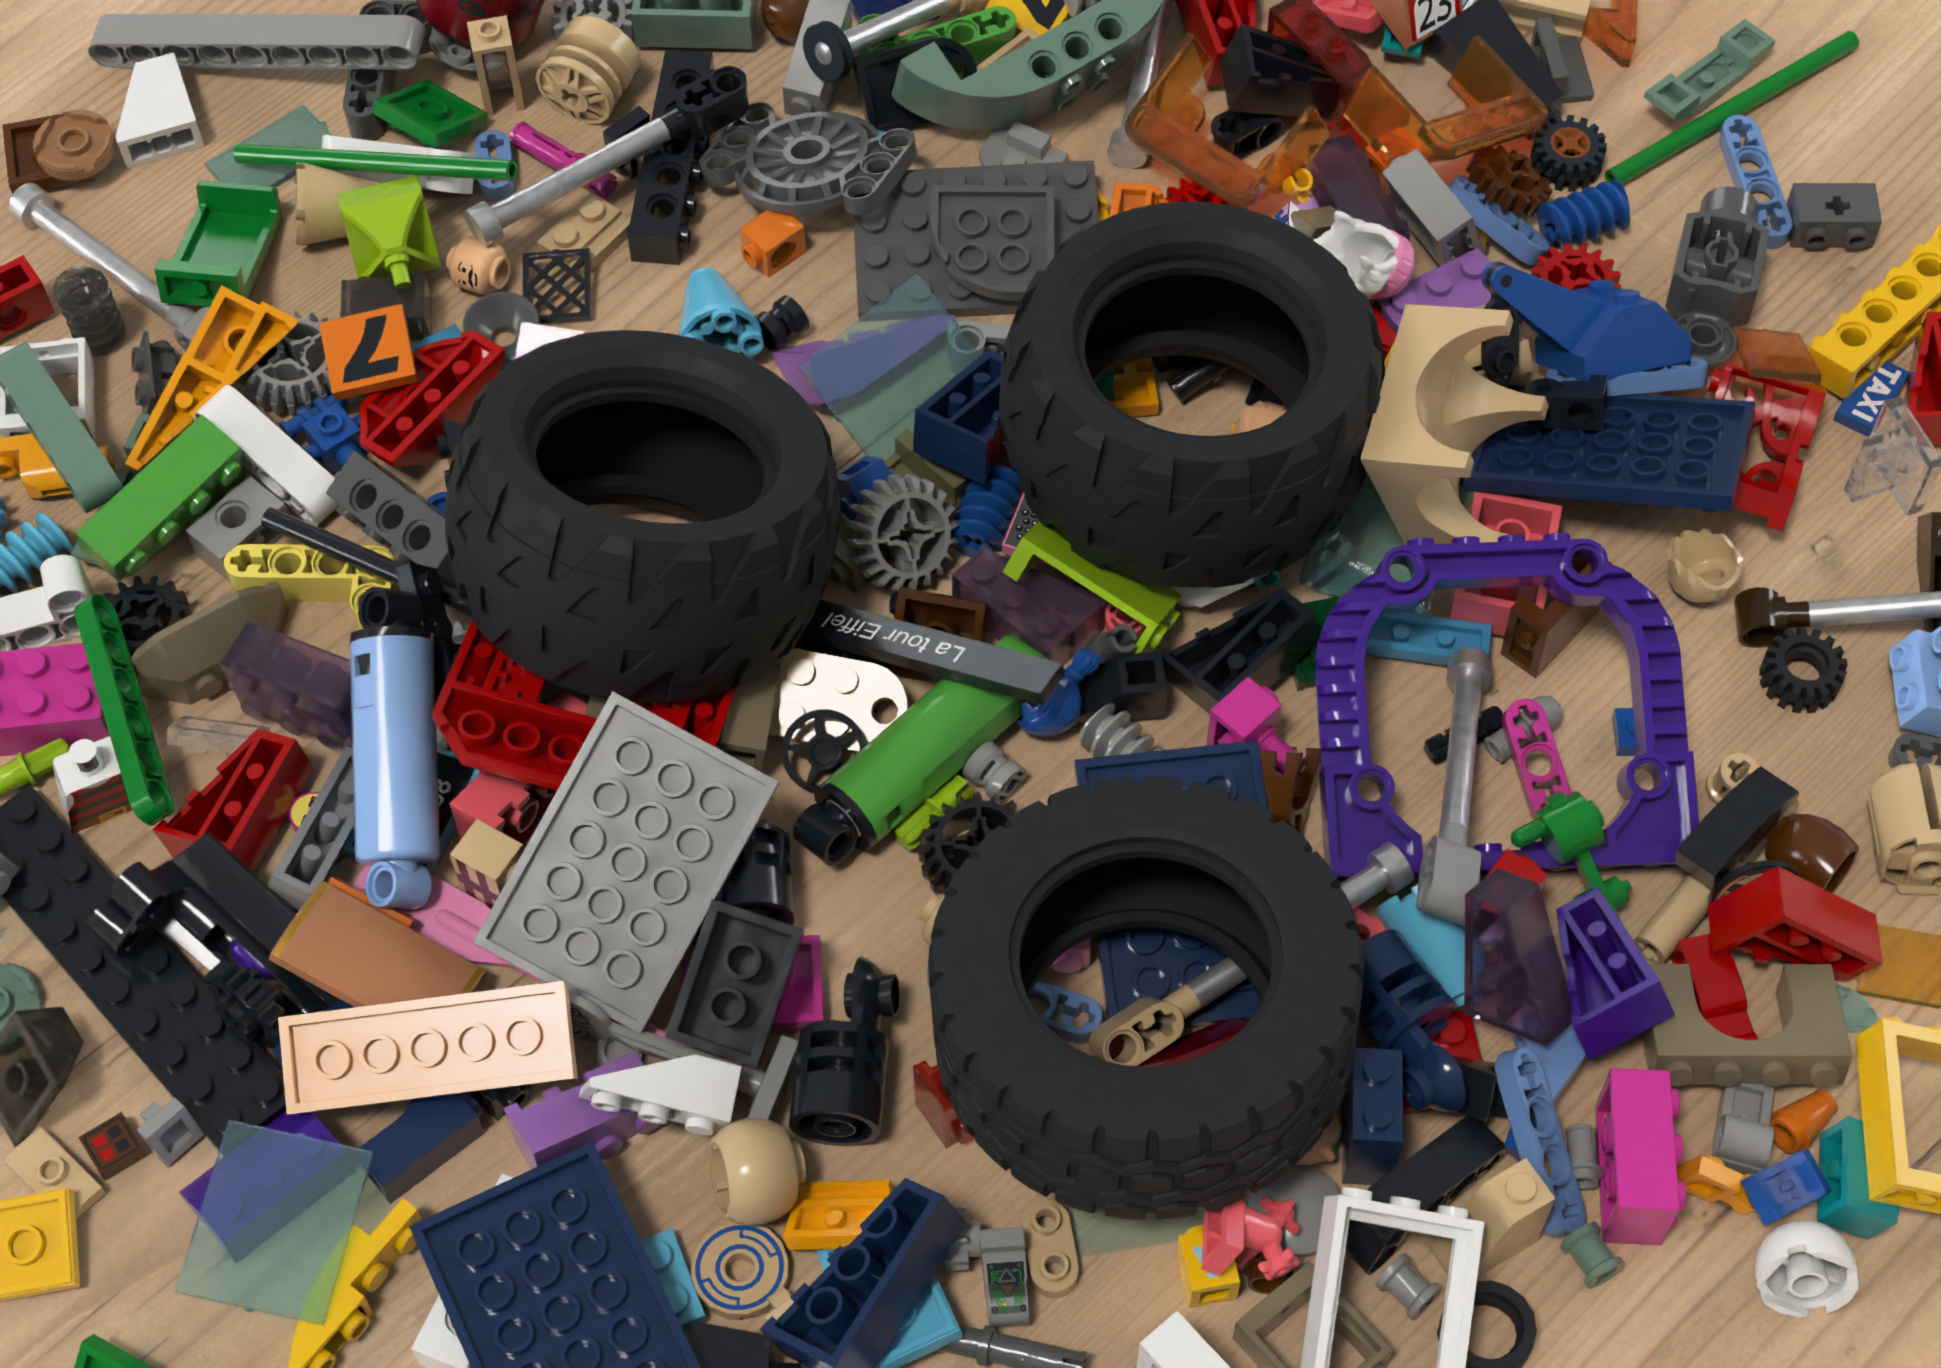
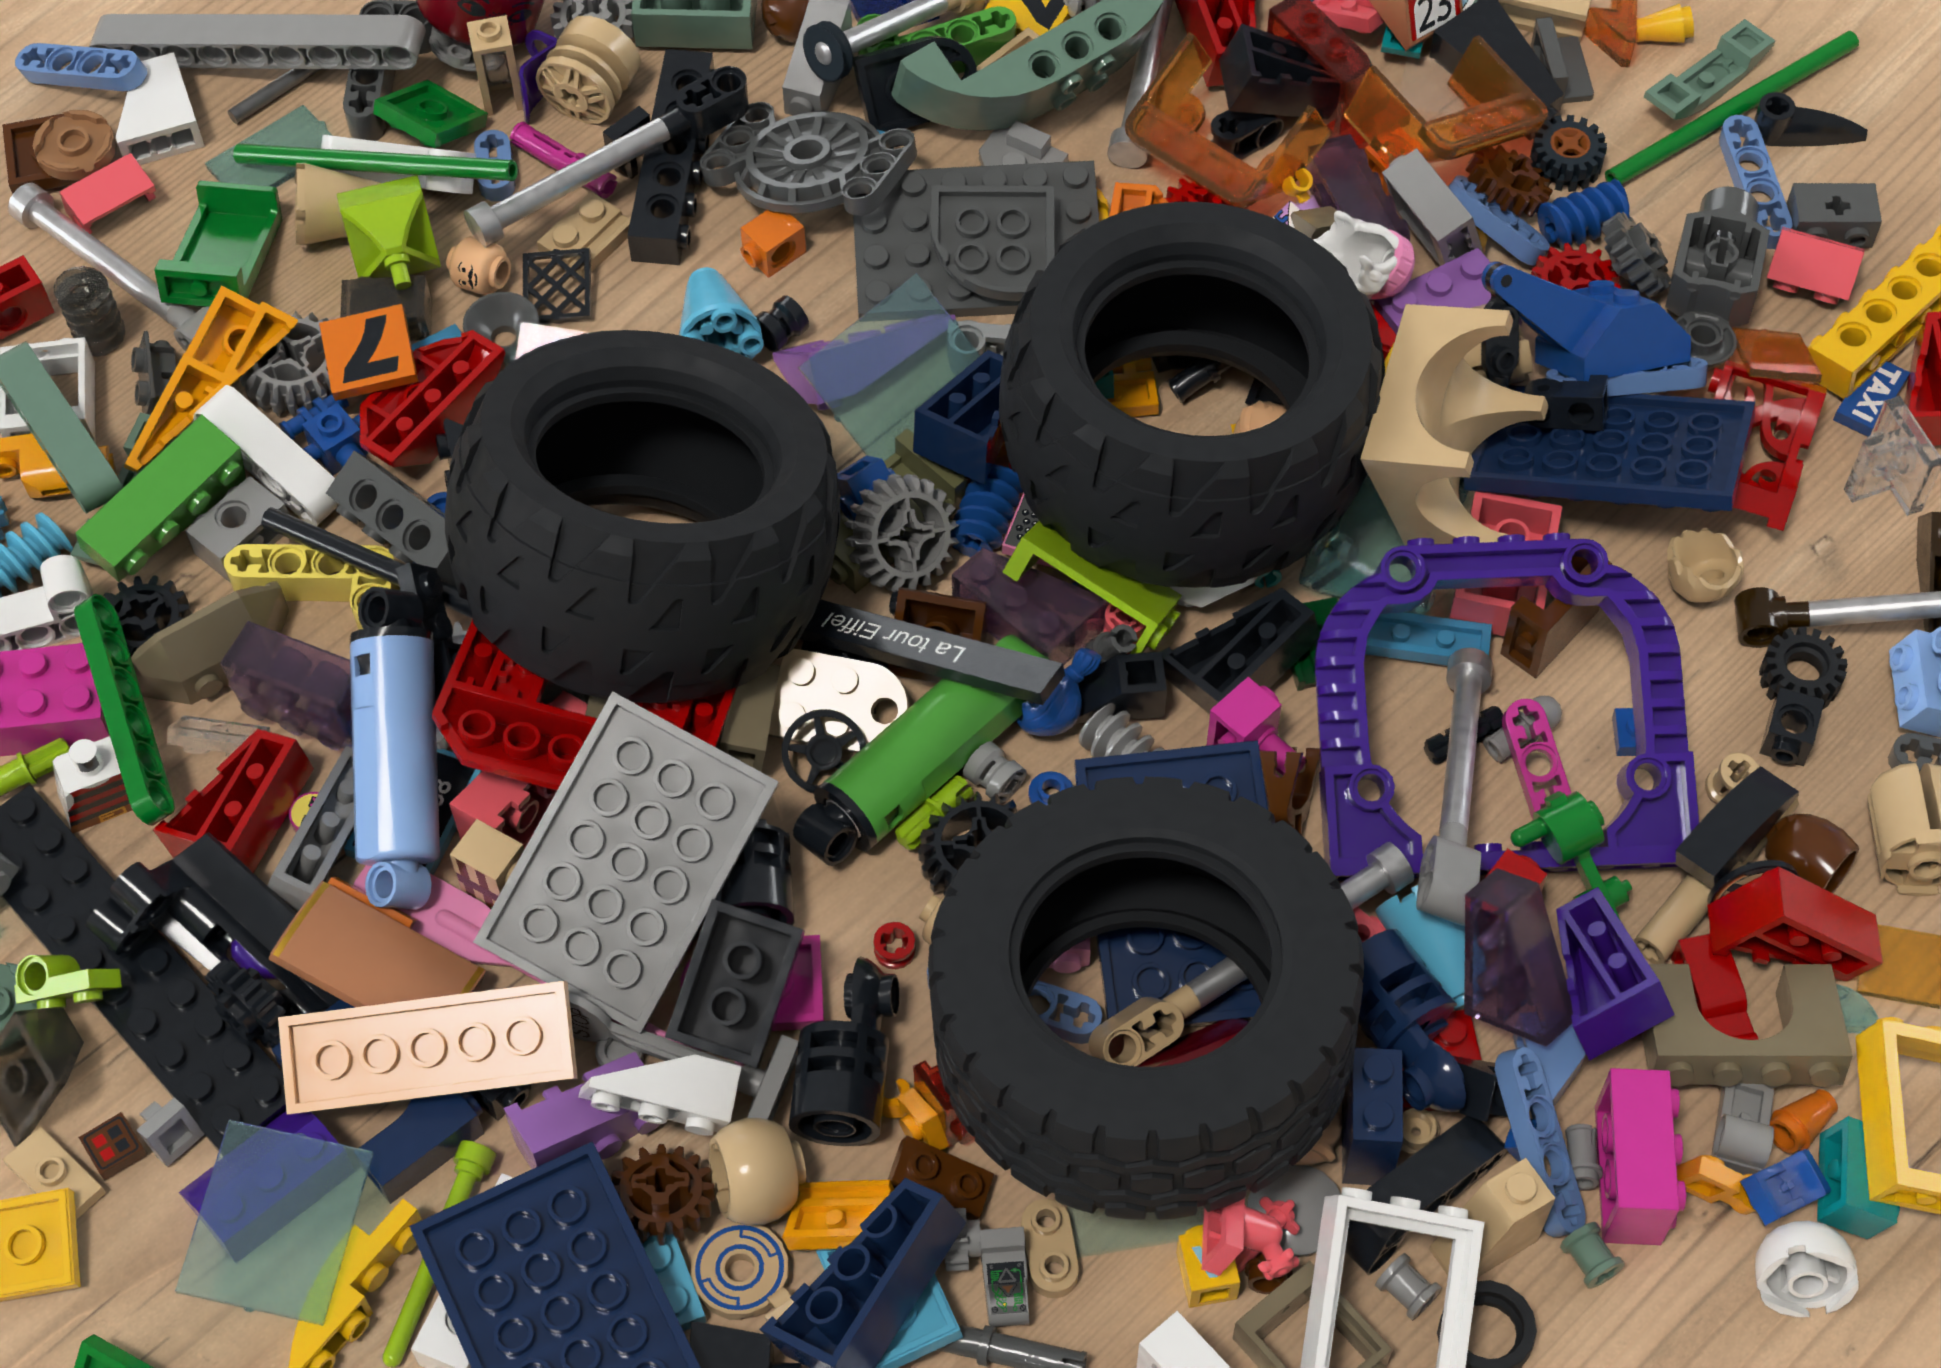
none -> lime plate [14,955,122,1011]
none -> medium blue beam [15,43,147,91]
none -> coral hinge [59,153,156,234]
none -> flat silver bar [227,69,321,124]
none -> lime piece [382,1140,497,1368]
none -> dark purple piece [519,30,557,123]
none -> reddish brown gear [611,1144,715,1246]
none -> red bush [873,922,916,970]
none -> light orange plate [883,1078,949,1150]
none -> reddish brown plate [888,1135,994,1220]
none -> blue plate [1028,771,1073,806]
none -> tan plate [1401,1108,1440,1154]
none -> dark grey gear [1601,212,1671,297]
none -> yellow cone [1634,4,1694,43]
none -> black piece [1754,92,1868,147]
none -> black brick [1759,687,1825,767]
none -> coral brick [1767,226,1864,304]

